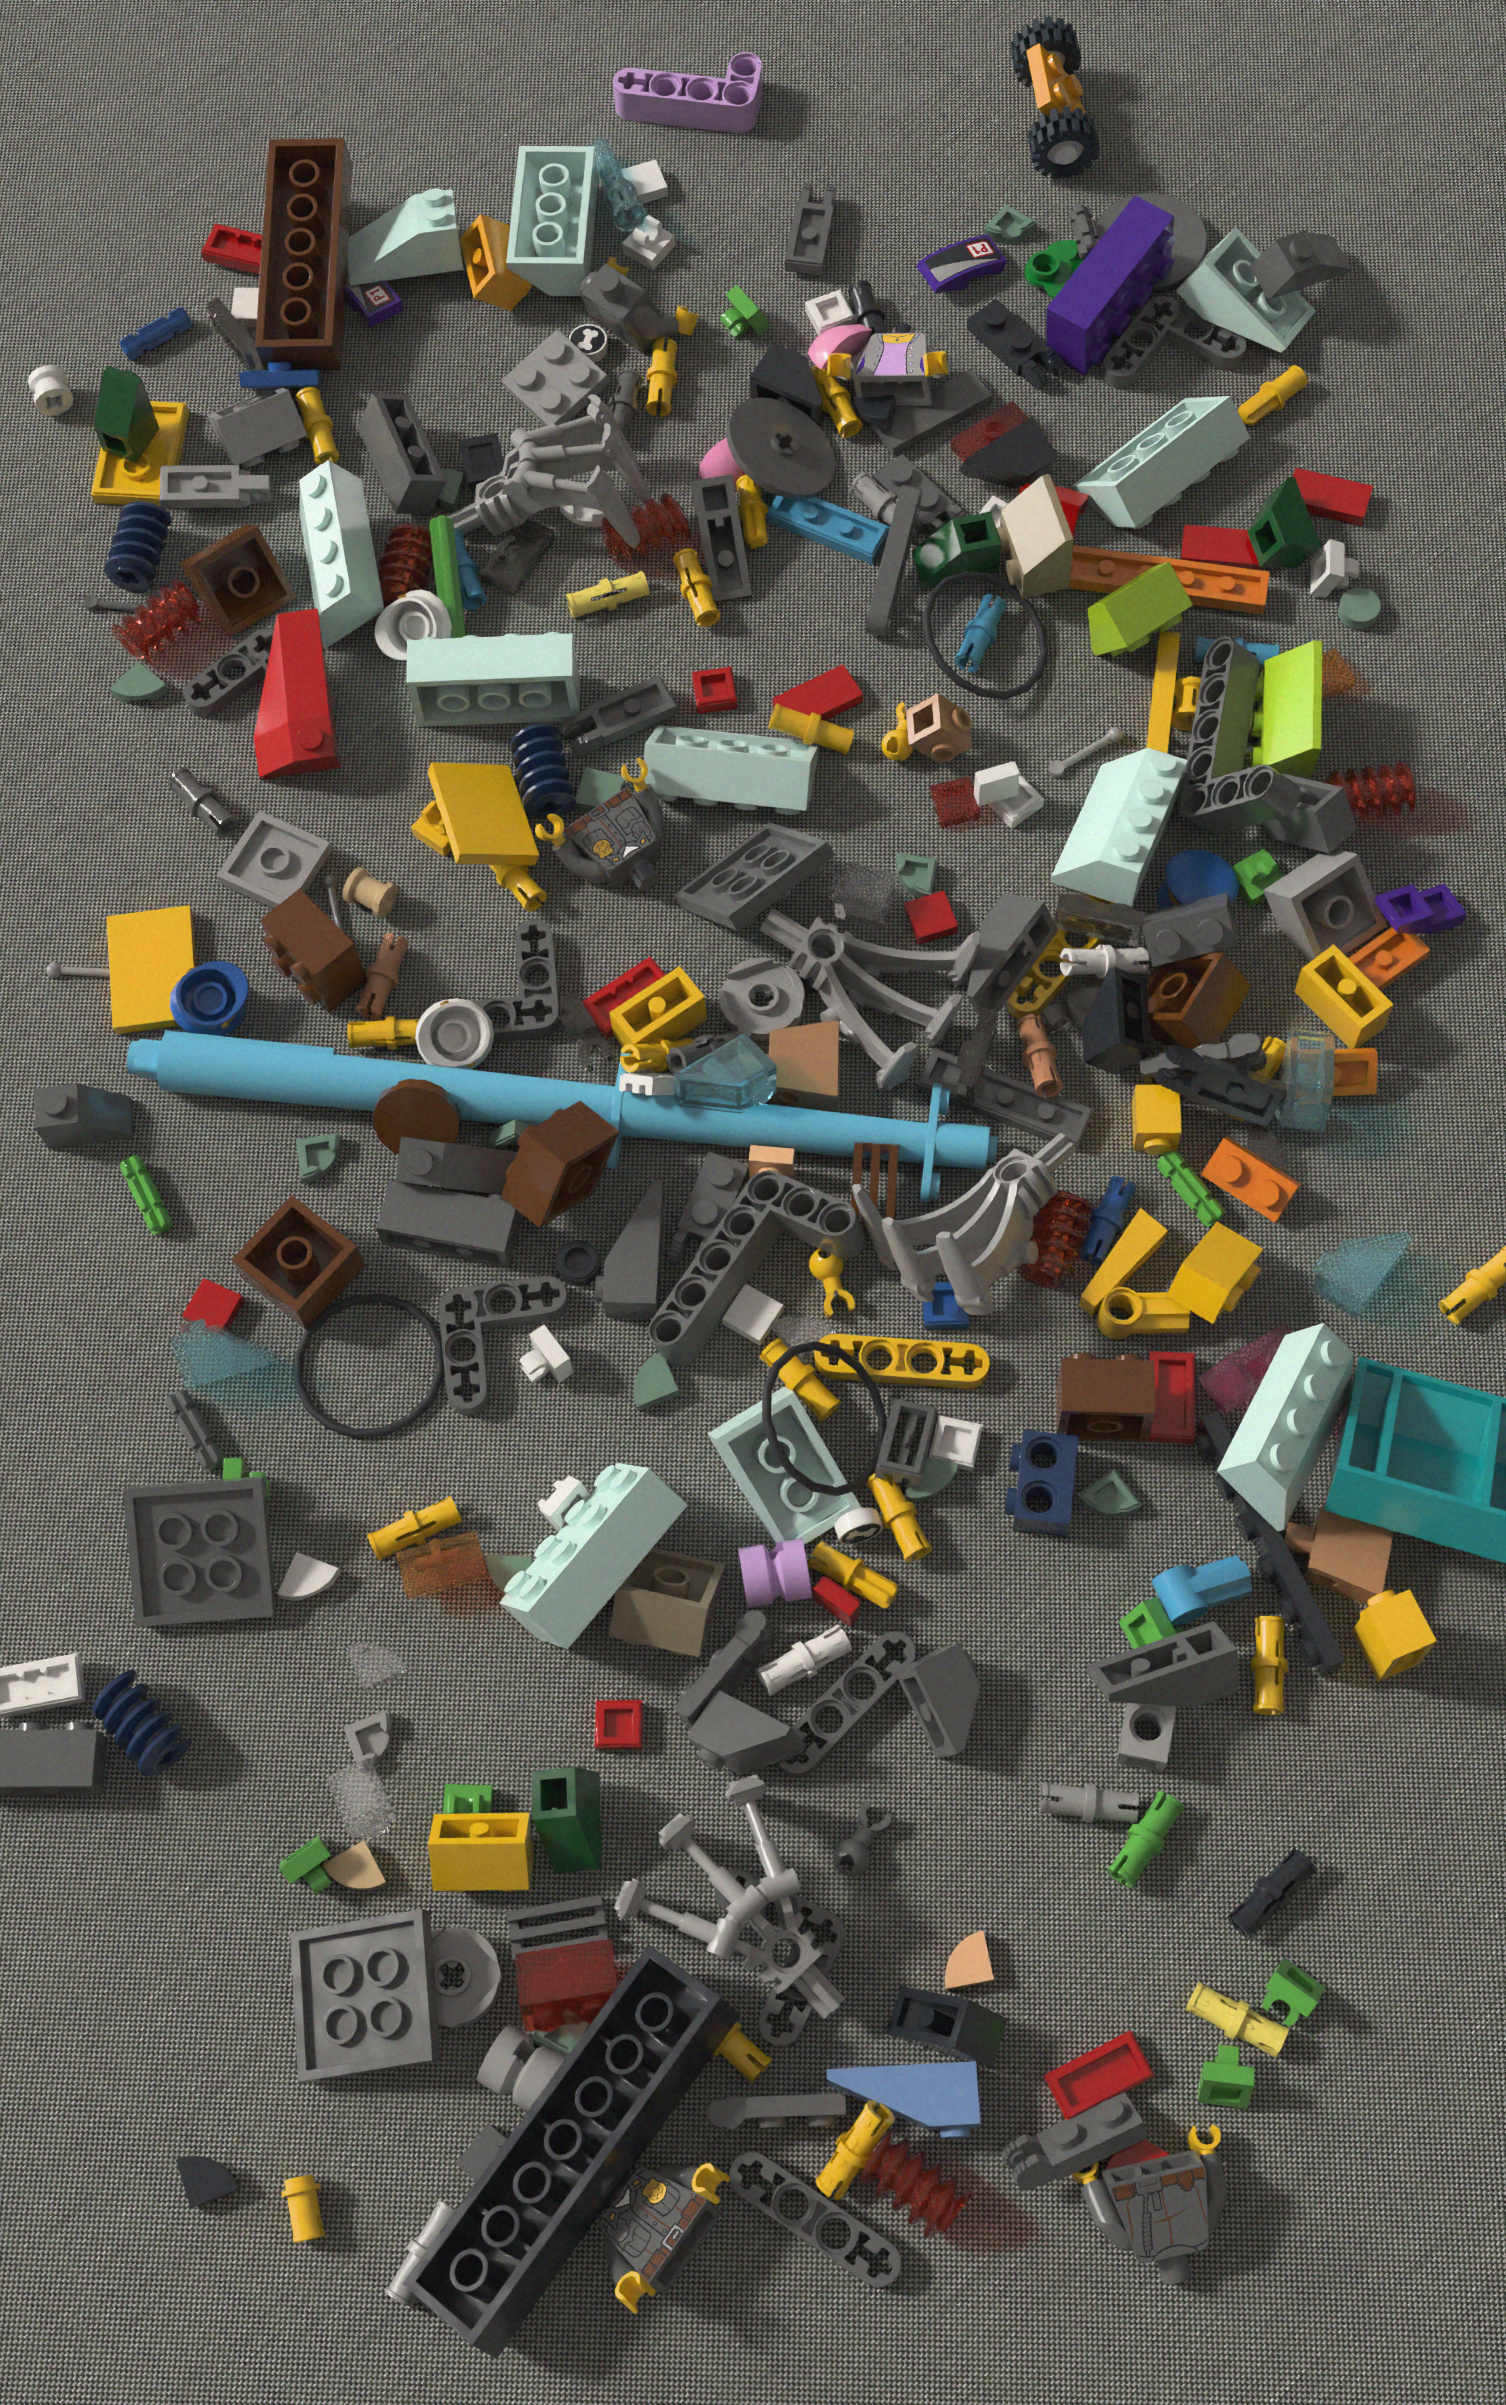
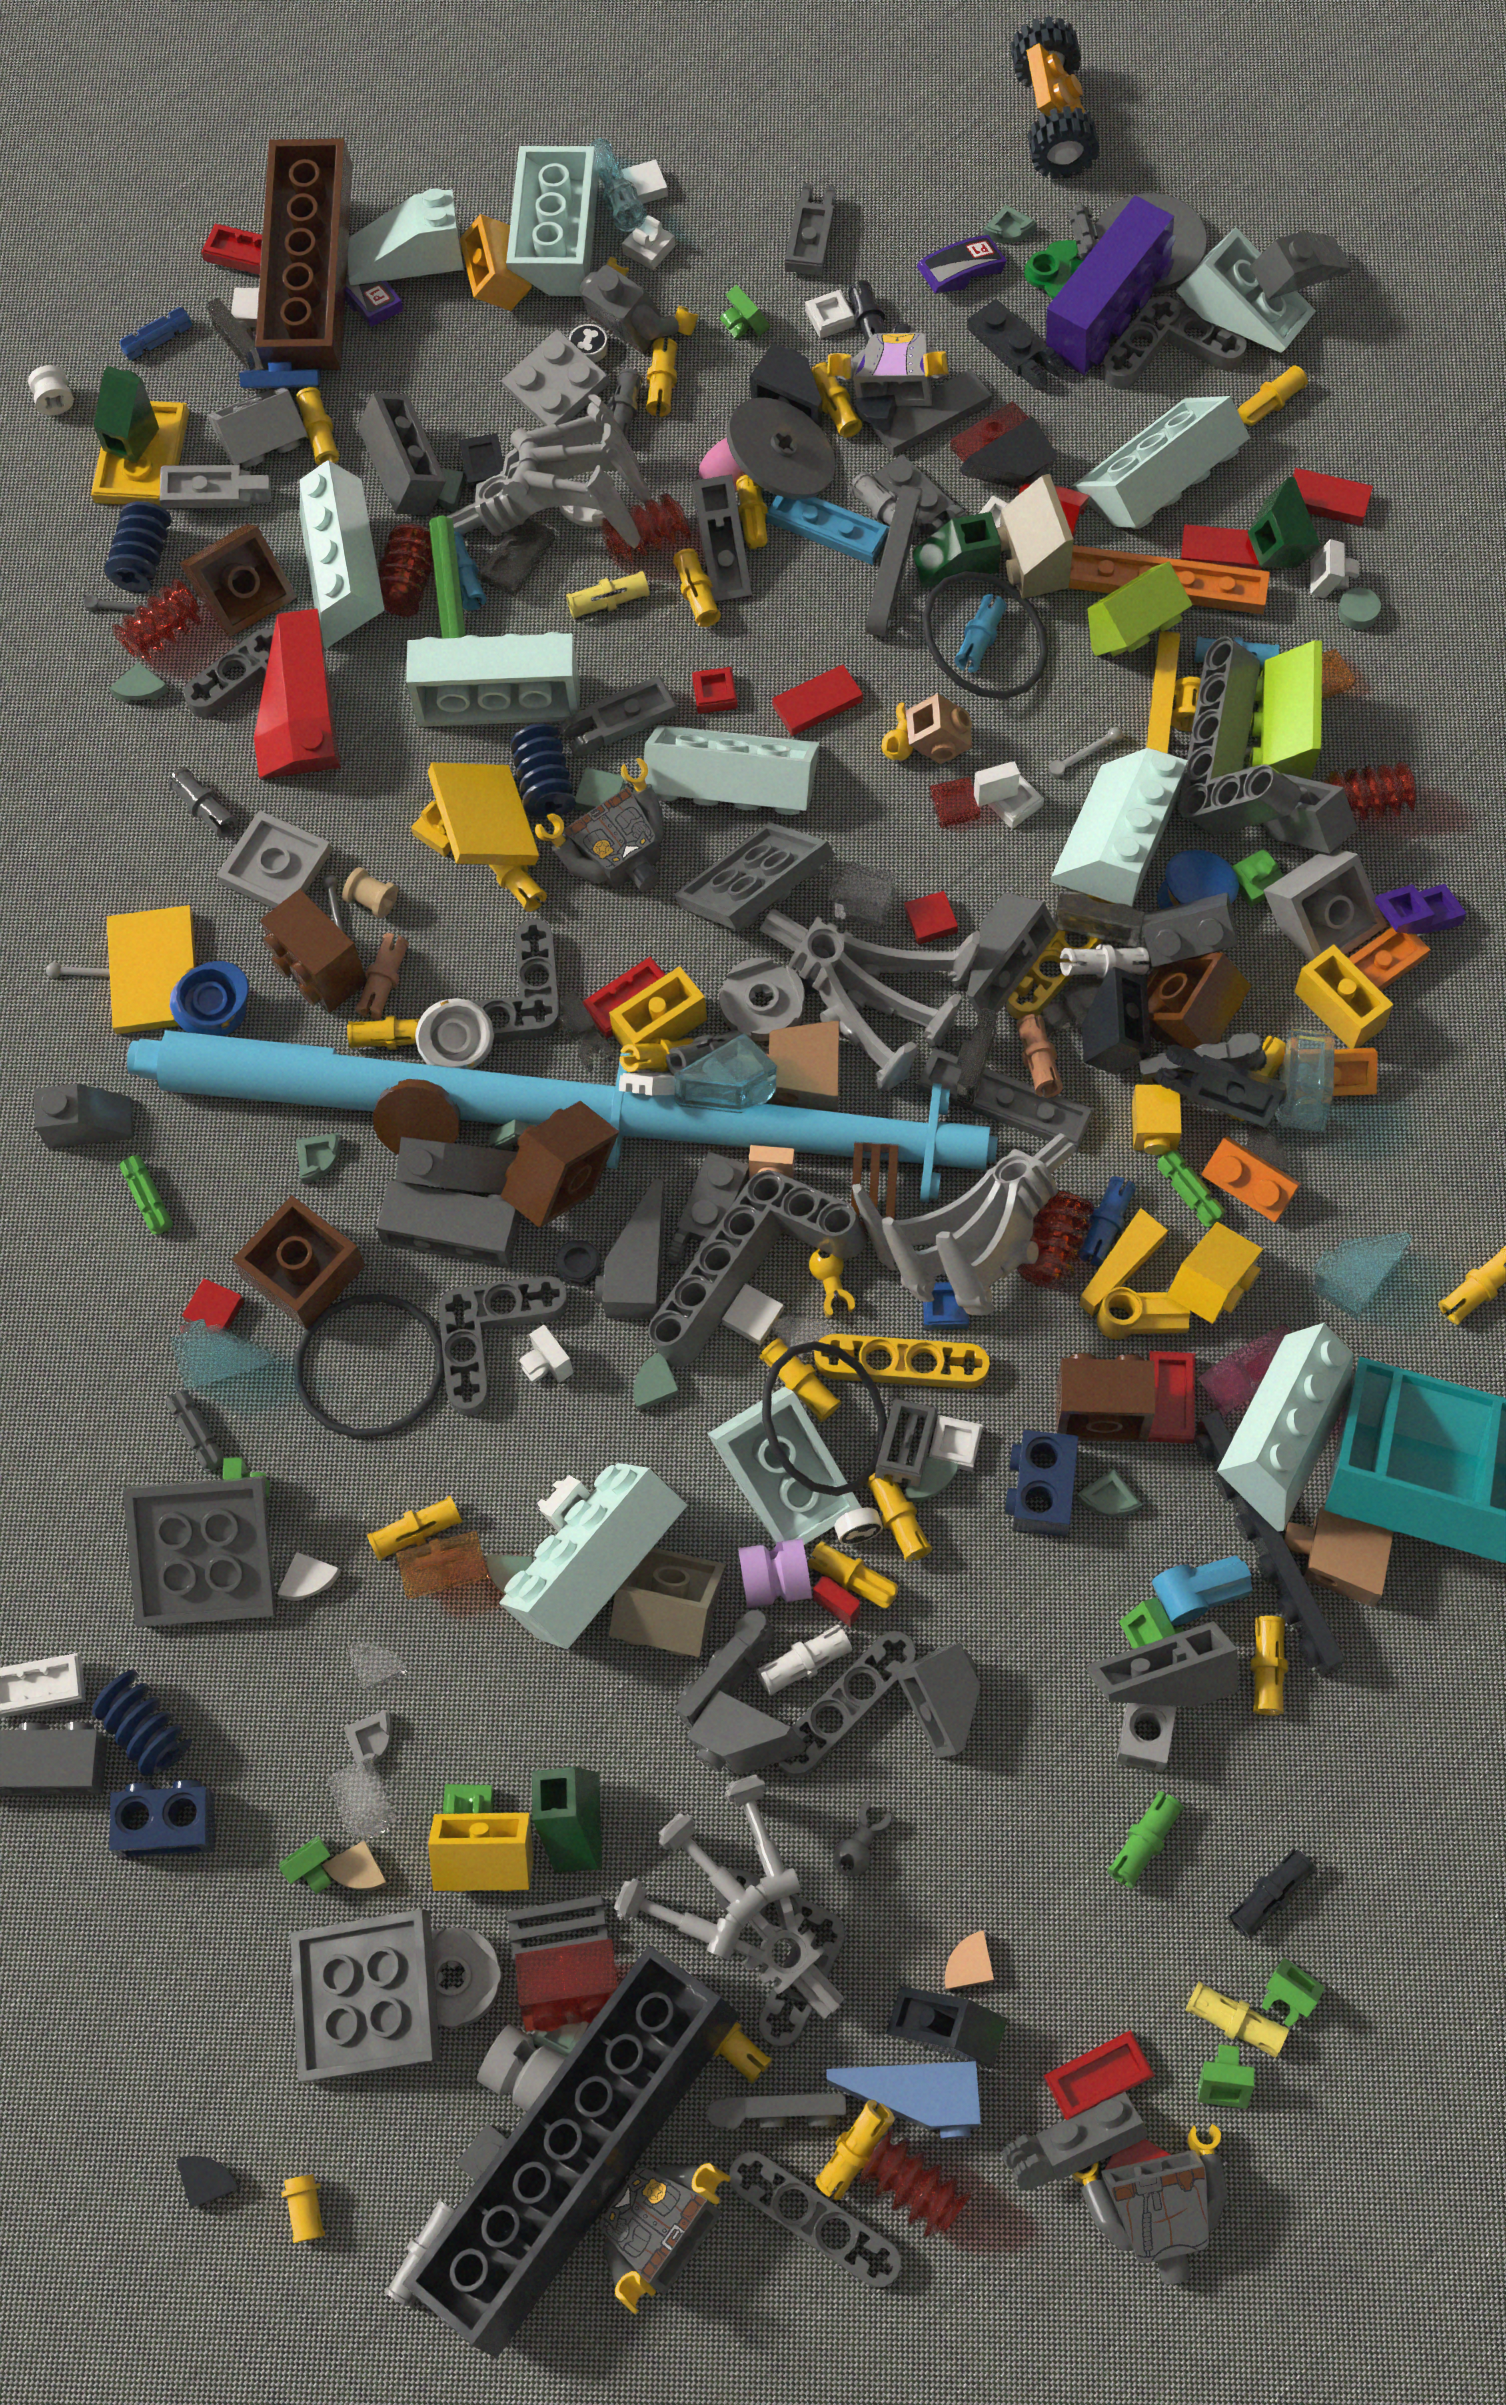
white piece [375,590,452,661] -> none
red tile [595,1700,644,1750] -> none
lavender beam [613,52,763,133] -> none
yellow pin [768,703,854,755] -> none
bright pink brick [808,324,872,370] -> none
sand green tile [896,853,938,898] -> none
light grey pin [1039,1782,1139,1824] -> none
yellow brick [1352,1589,1437,1682] -> none
none -> dark blue brick [109,1780,215,1859]

